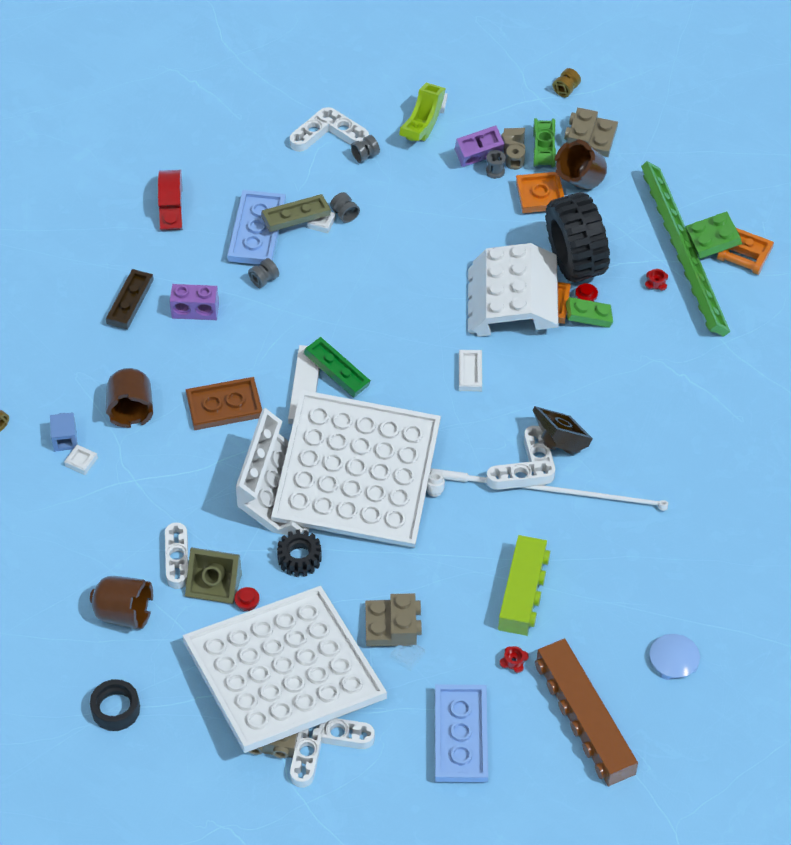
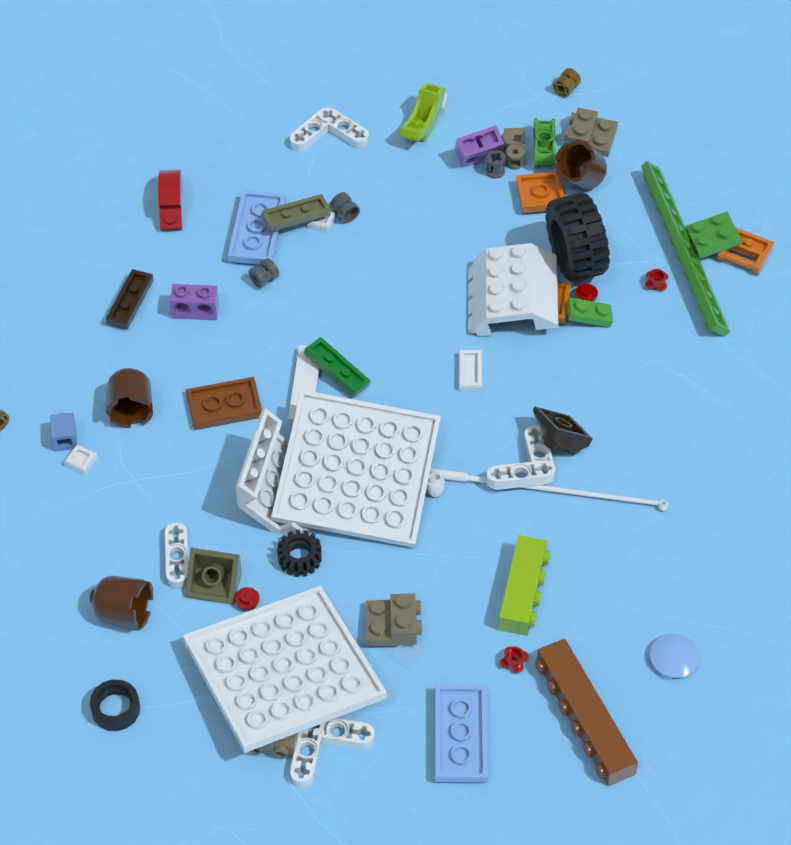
dark grey wheel [351,135,380,163] -> none

